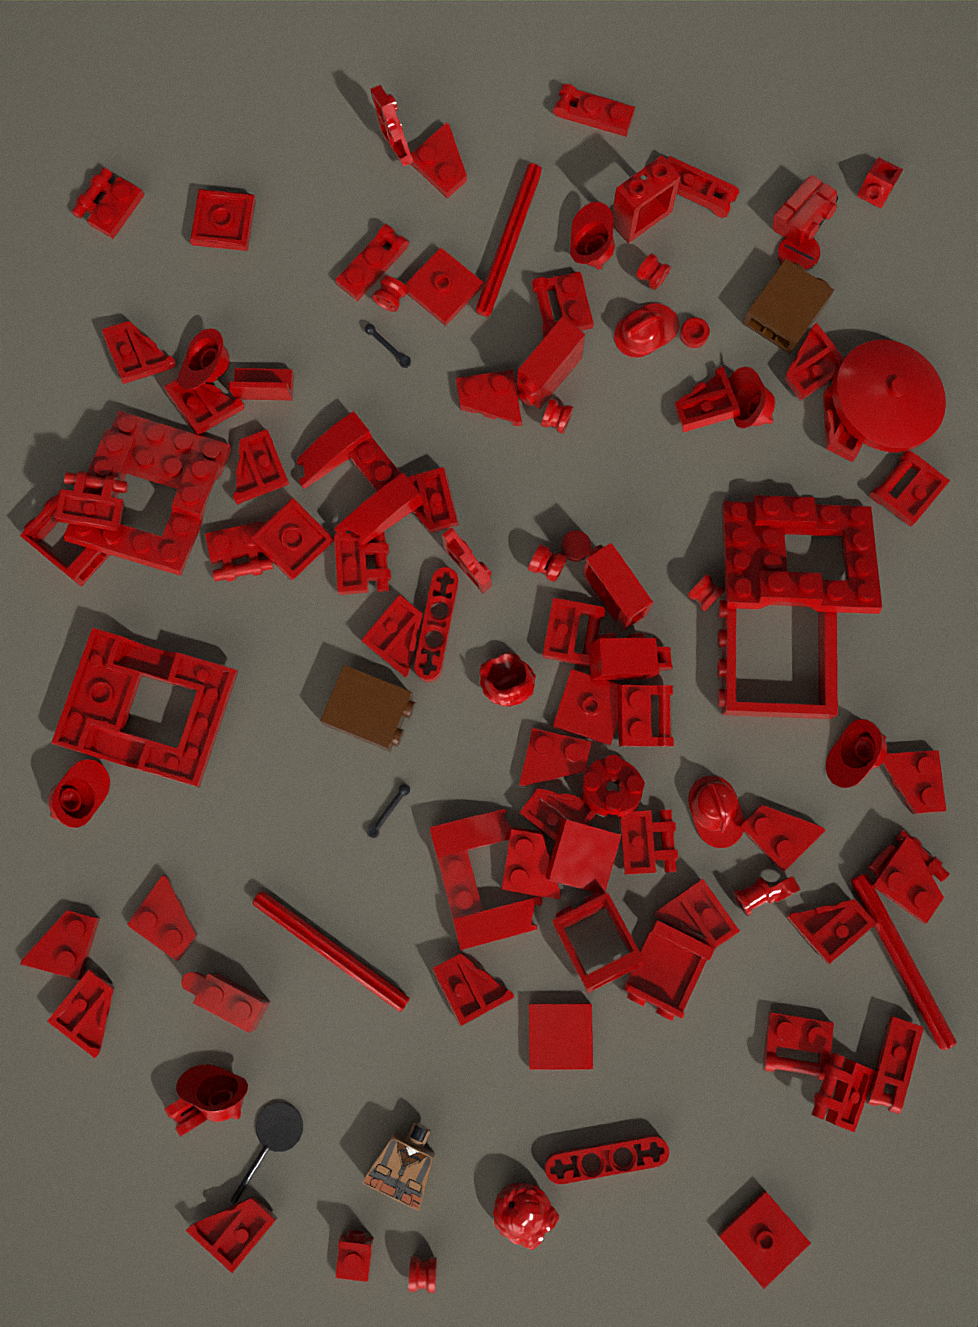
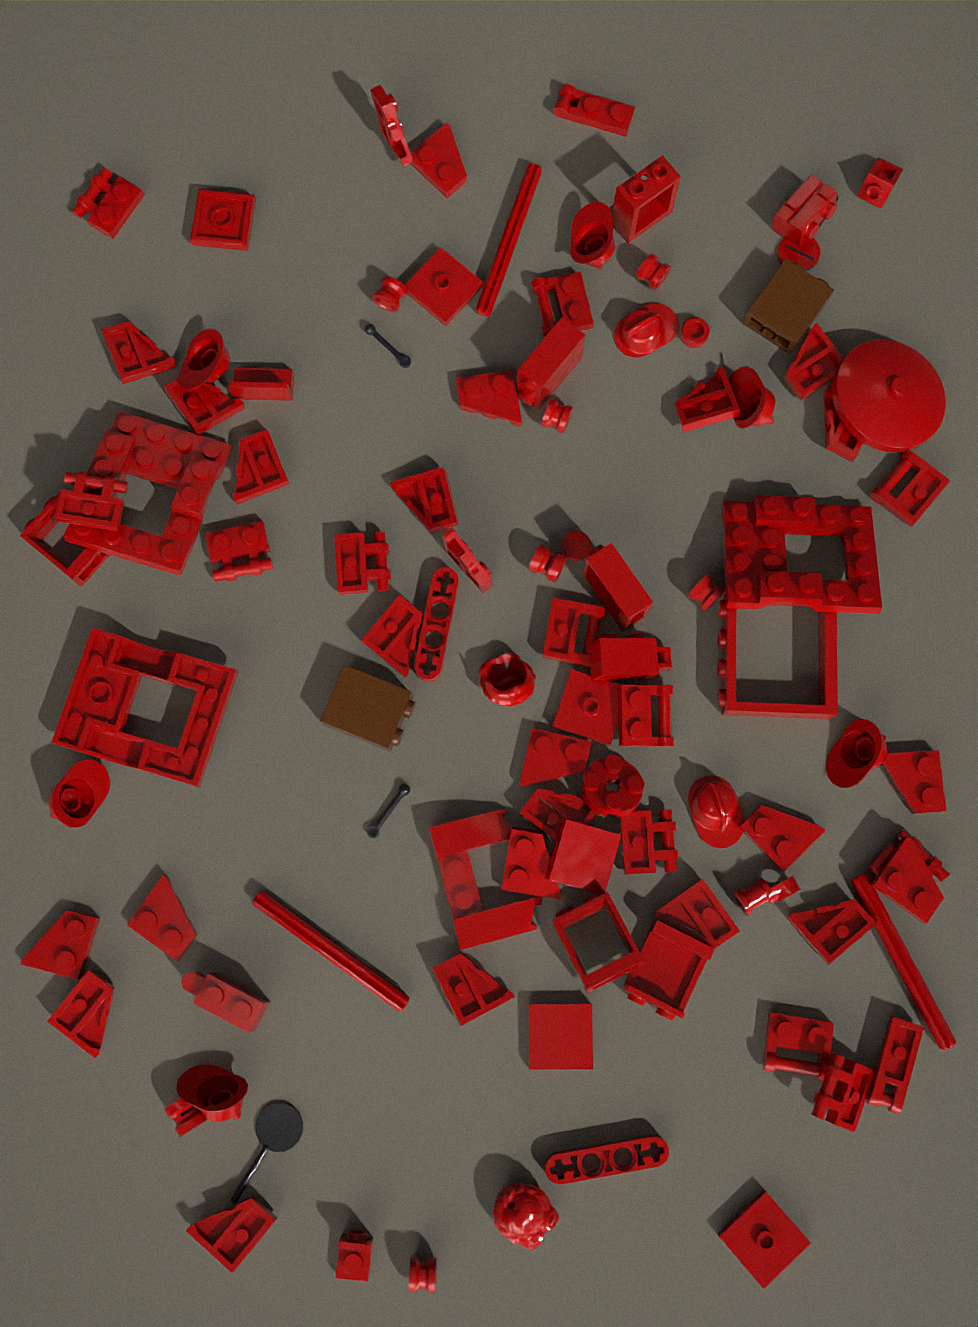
red plate [250,498,335,581] -> none
red wedge [297,411,423,546] -> none
red plate [335,224,409,302] -> none
torso [362,1122,435,1211] -> none
red plate [667,155,739,218] -> none

